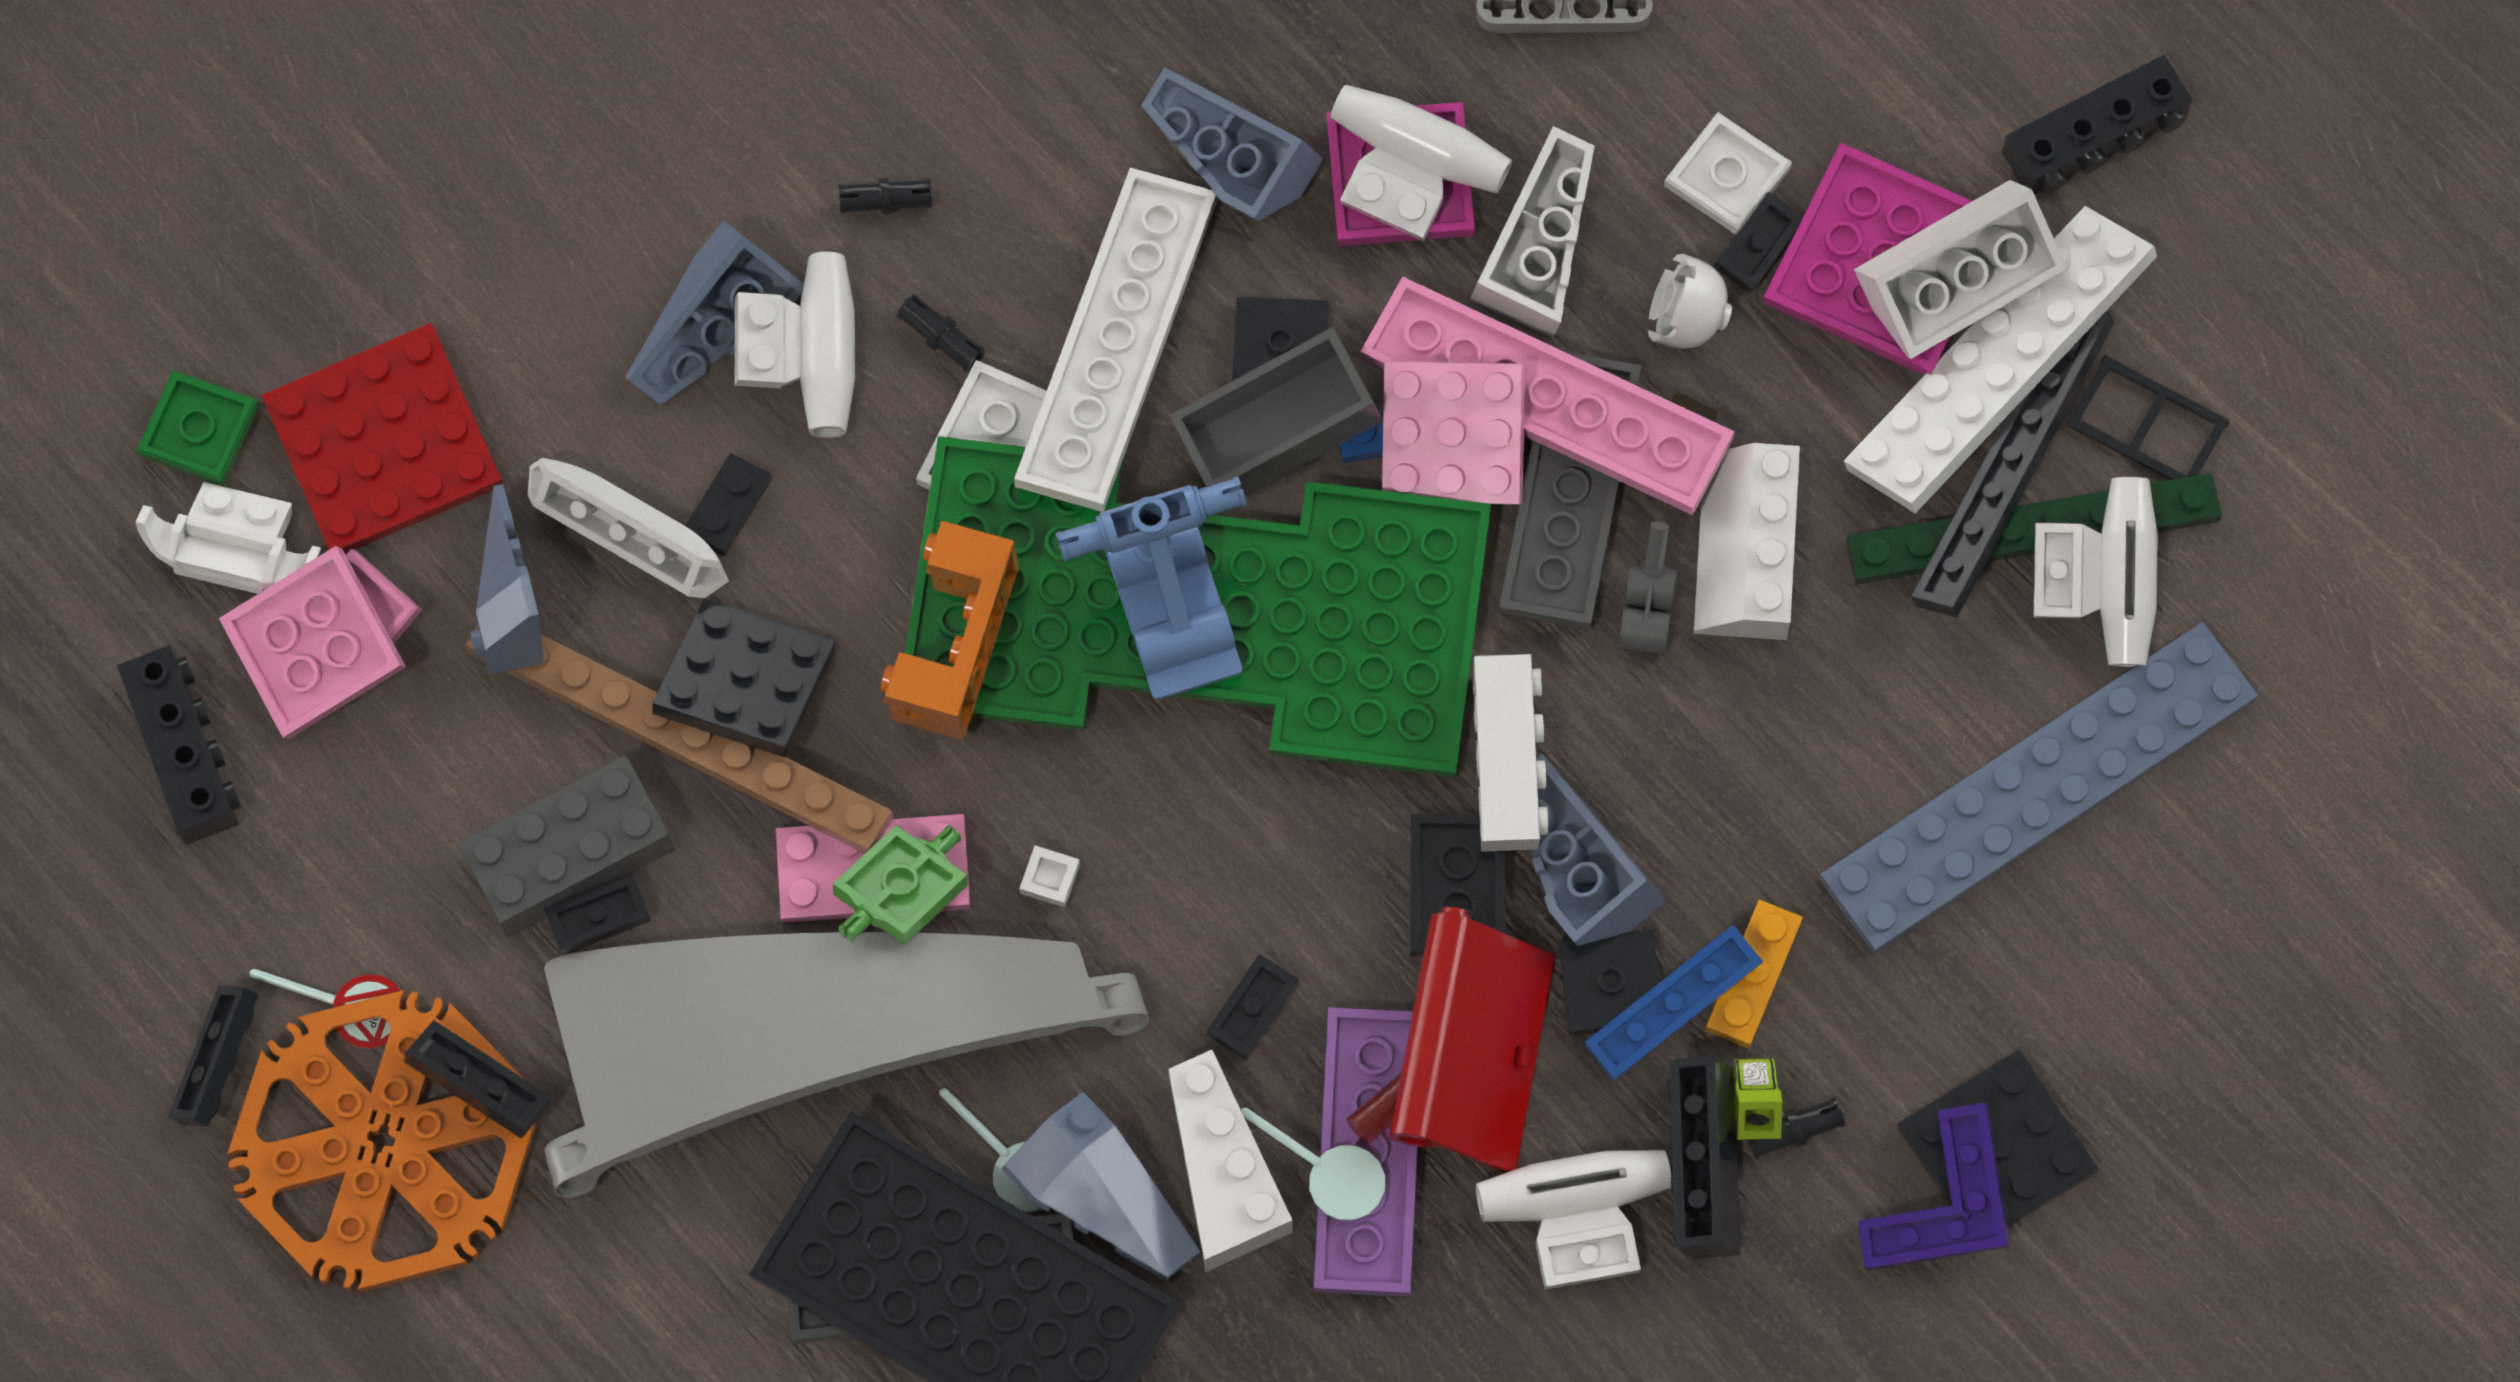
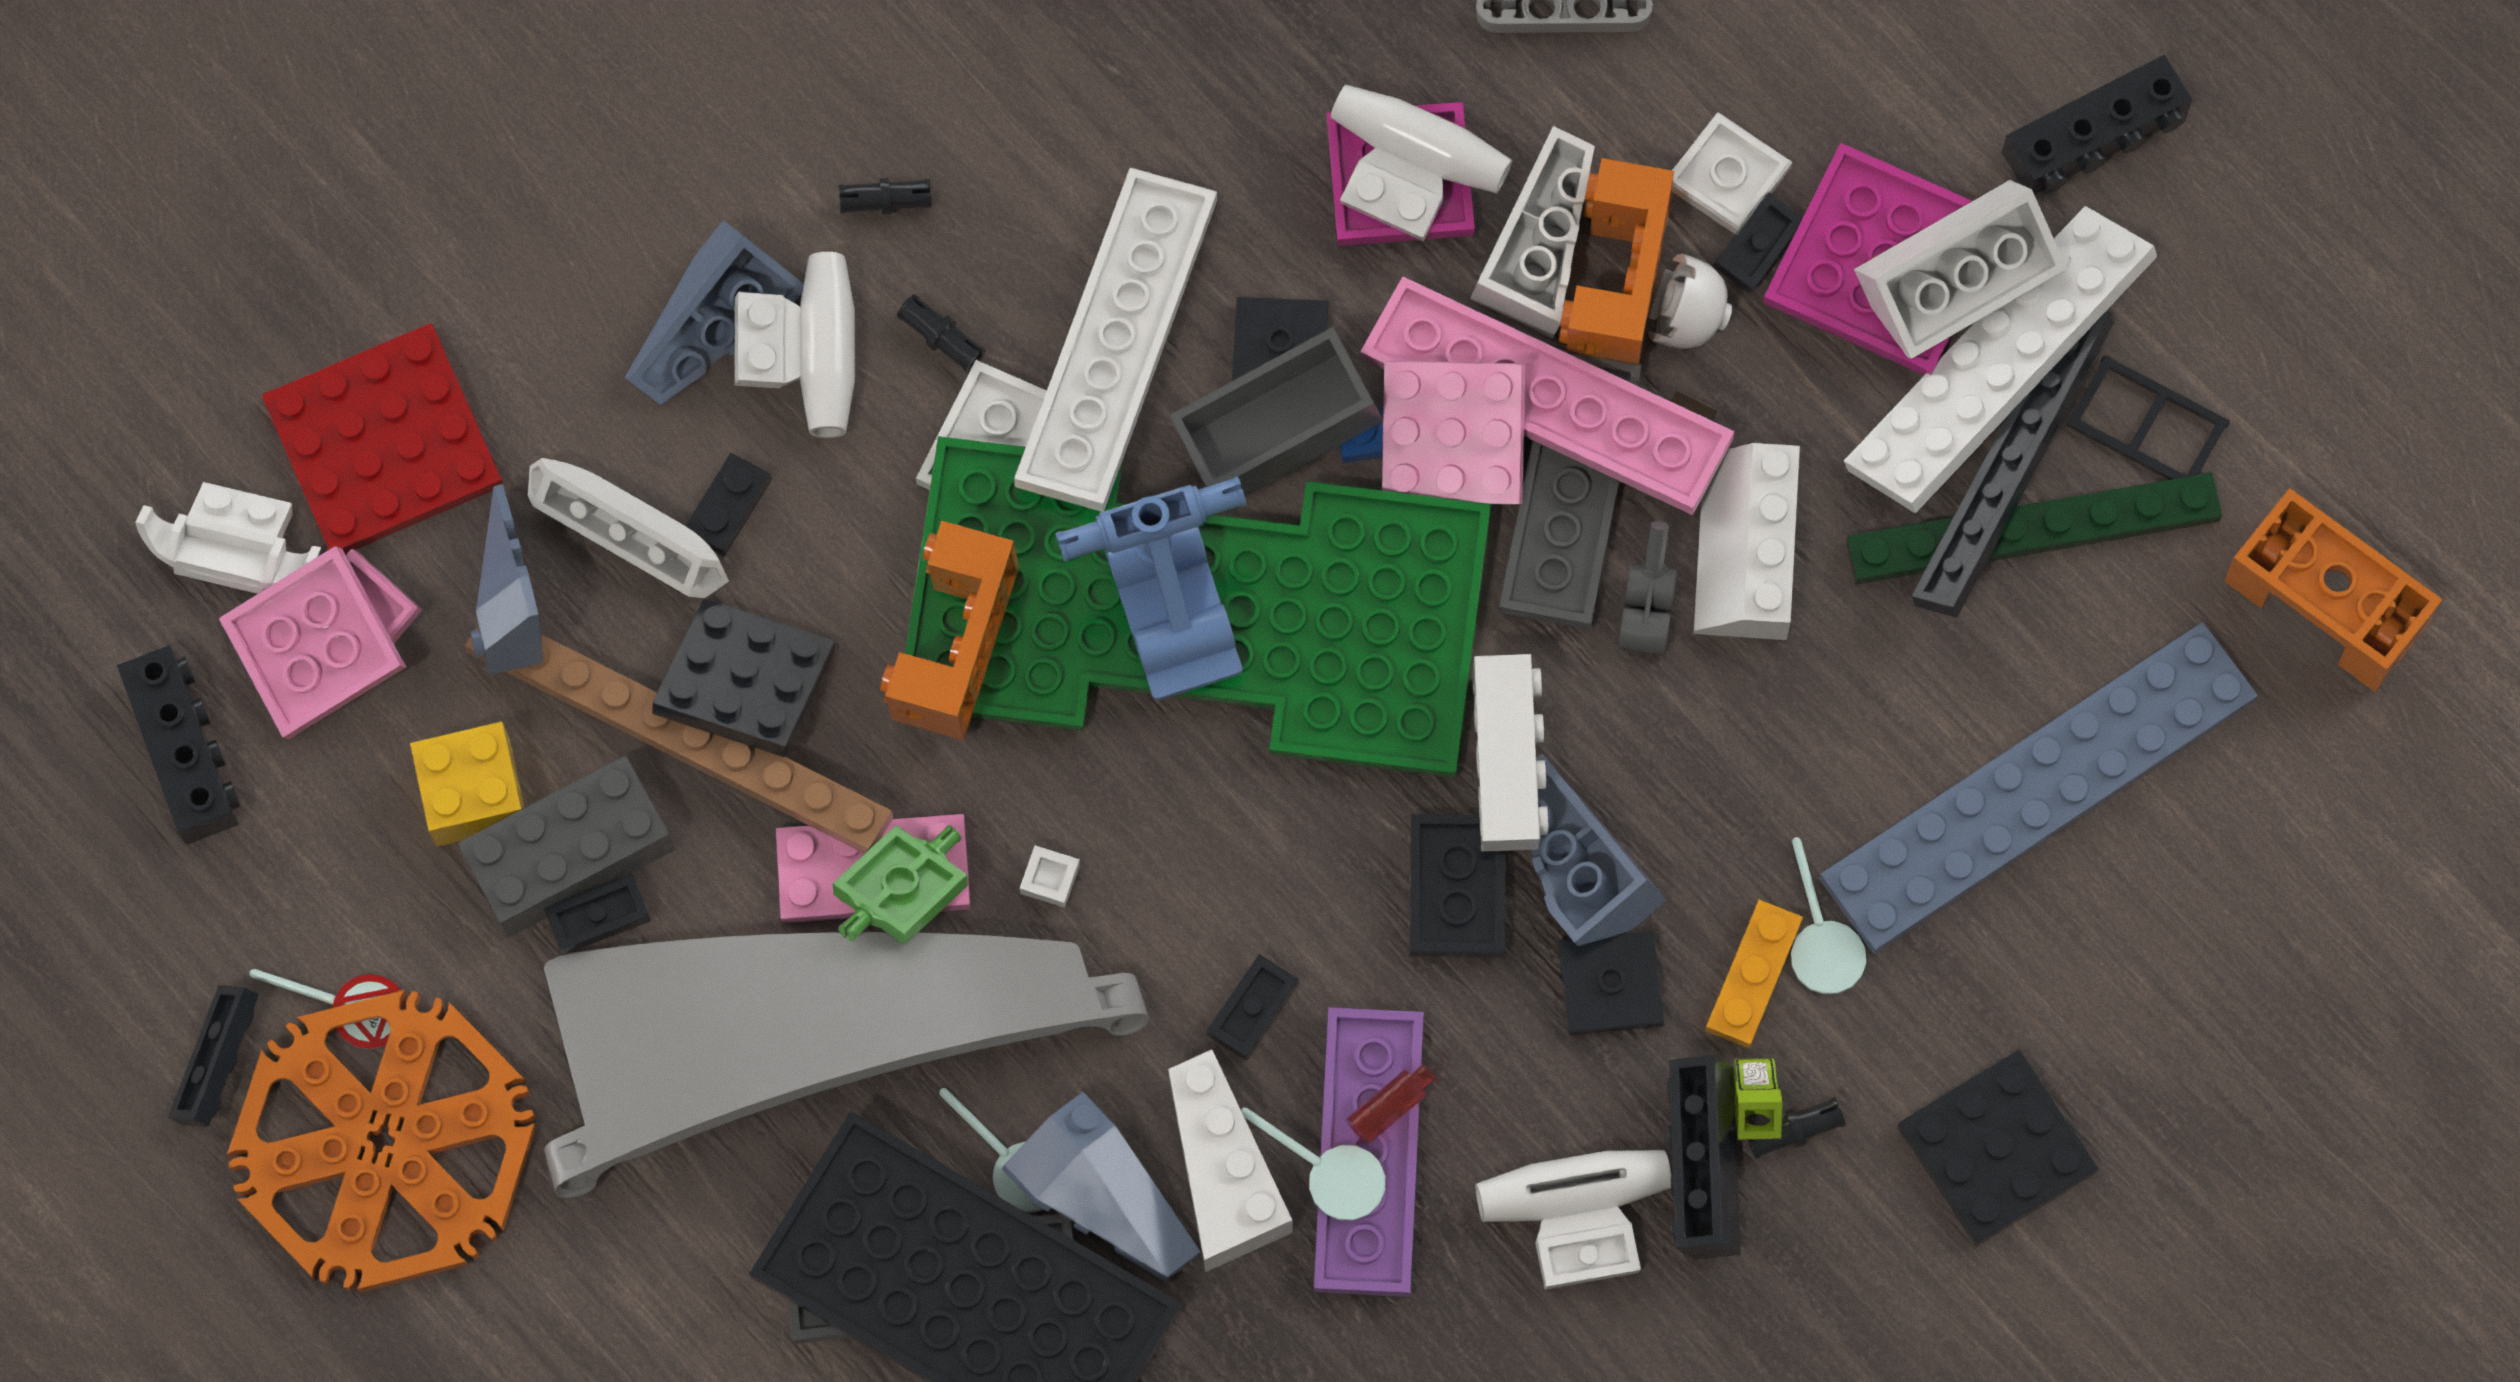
green plate [136,370,260,487] -> none
black plate [404,1020,551,1139] -> none
sand blue wedge [1141,67,1324,221] -> none
red door [1389,907,1555,1173] -> none
blue plate [1583,925,1763,1082] -> none
dark purple plate [1858,1103,2010,1271] -> none
white plate [2033,477,2158,667] -> none
none -> yellow brick [410,722,524,847]
none -> orange plate [1559,158,1674,365]
none -> light aqua piece [1791,837,1866,995]
none -> orange plate [2224,488,2443,692]

